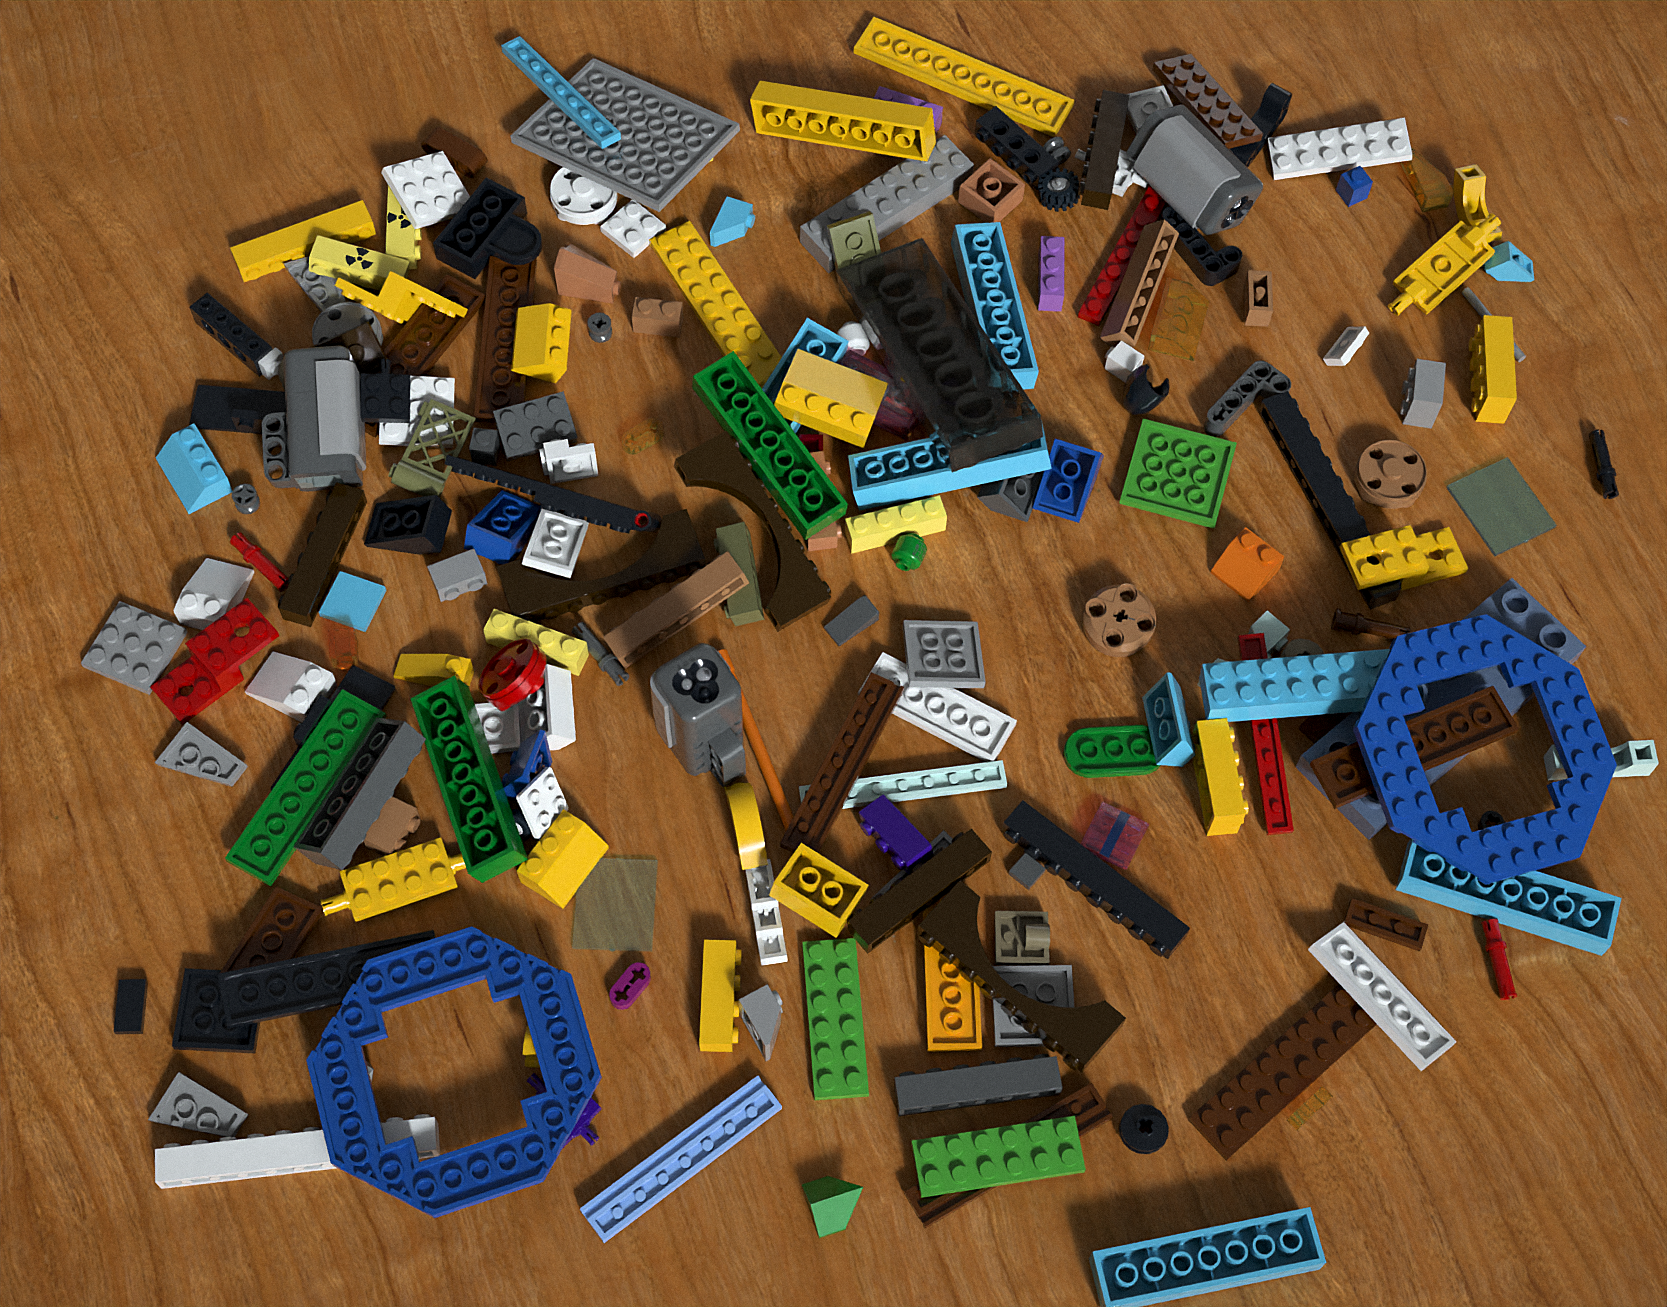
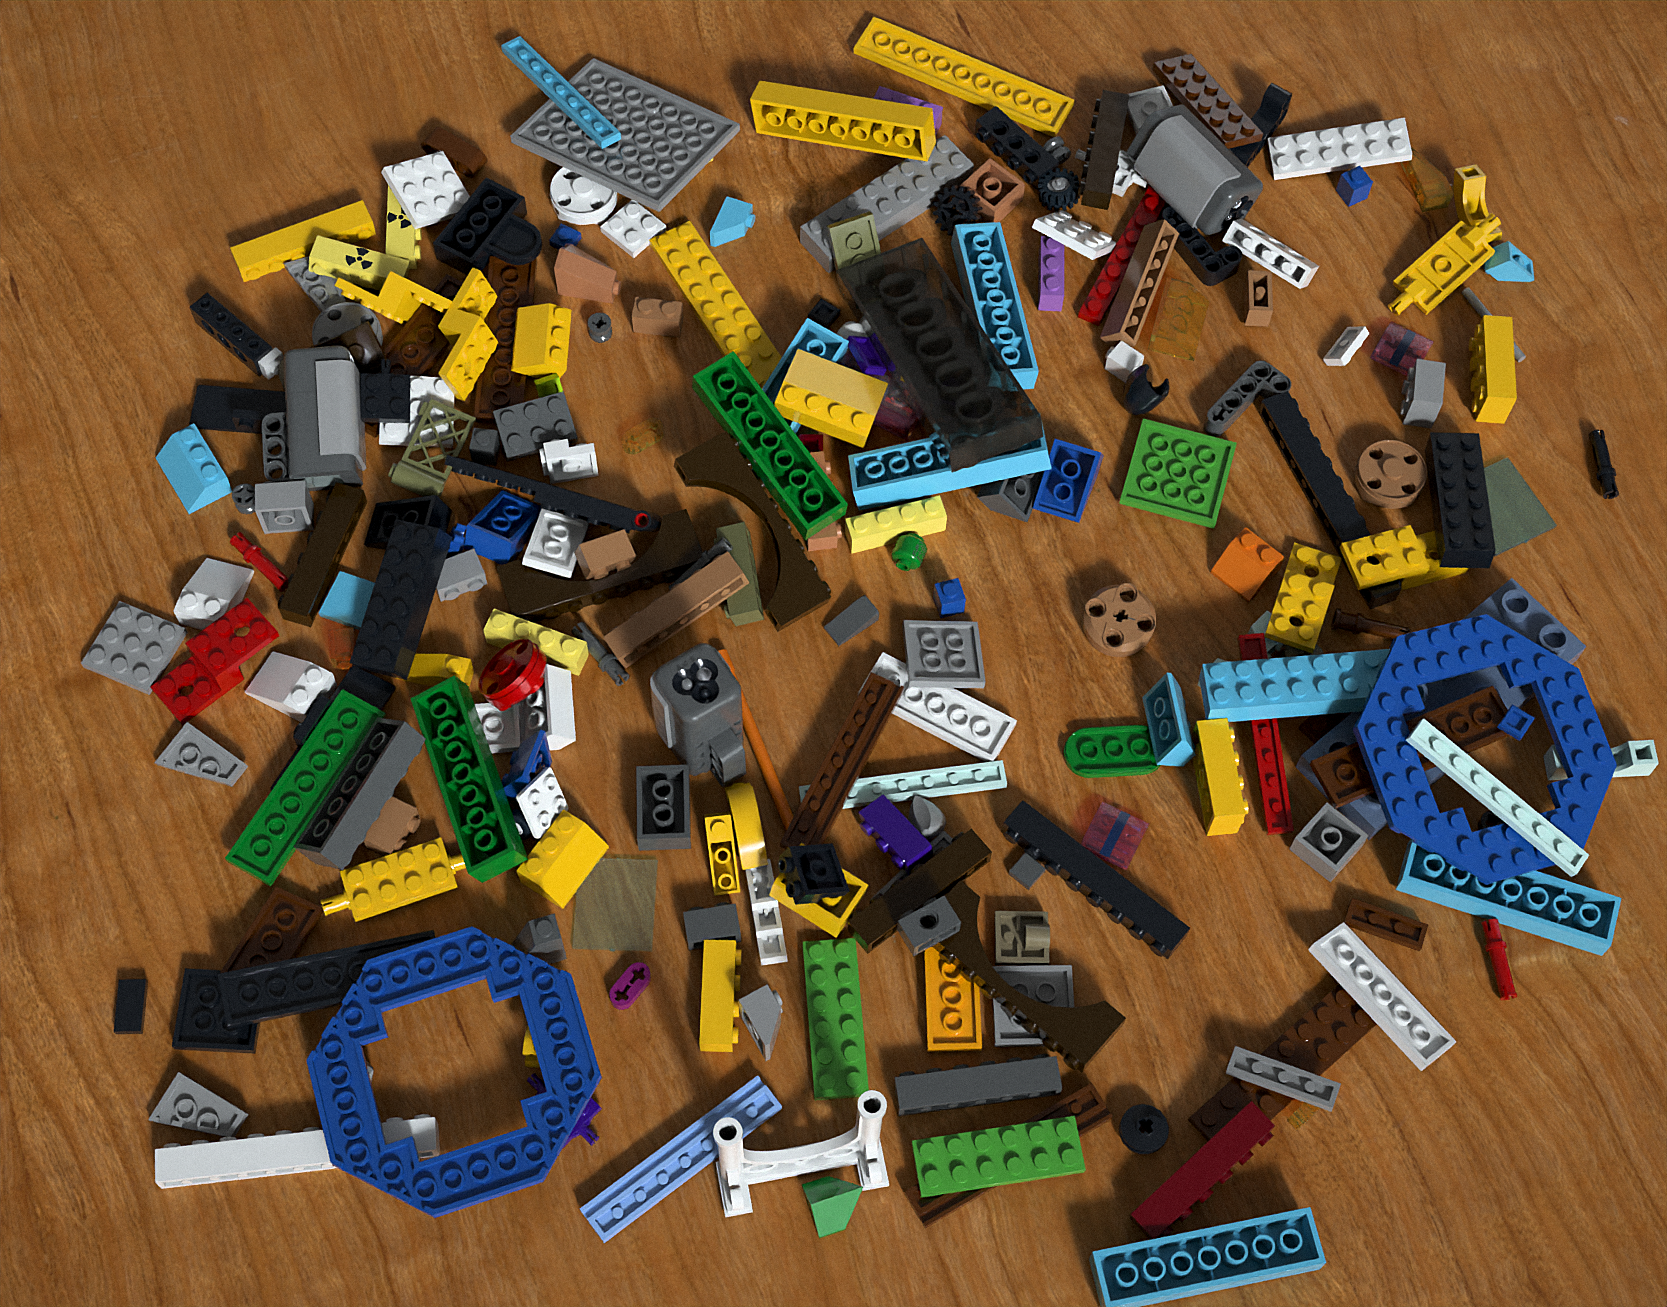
none -> light grey brick [255,479,314,534]
none -> black brick [349,519,452,680]
none -> yellow bracket [438,268,498,401]
none -> blue plate [446,523,467,559]
none -> dark grey slope [511,913,567,964]
none -> lime plate [534,373,563,398]
none -> blue plate [549,223,582,250]
none -> medium nougat brick [574,529,636,579]
none -> dark grey brick [636,764,691,851]
none -> dark grey pin [668,537,733,590]
none -> dark grey brick [683,902,741,951]
none -> yellow slope [704,811,740,896]
none -> white arch [713,1090,889,1217]
none -> black plate [778,843,850,905]
none -> black tile [808,298,840,329]
none -> dark purple tile [847,336,887,376]
none -> dark grey brick [897,896,961,956]
none -> light grey piece [908,796,946,840]
none -> black gear [933,185,983,235]
none -> blue brick [933,578,966,619]
none -> white plate [1032,210,1117,260]
none -> dark red brick [1130,1101,1275,1240]
none -> white brick [1222,218,1319,289]
none -> light grey plate [1226,1046,1341,1112]
none -> yellow bracket [1264,542,1342,653]
none -> light grey brick [1289,803,1369,883]
none -> clear pink slope [1370,321,1434,376]
none -> light aqua plate [1406,718,1589,877]
none -> black brick [1425,432,1496,568]
none -> blue tile [1497,704,1535,741]

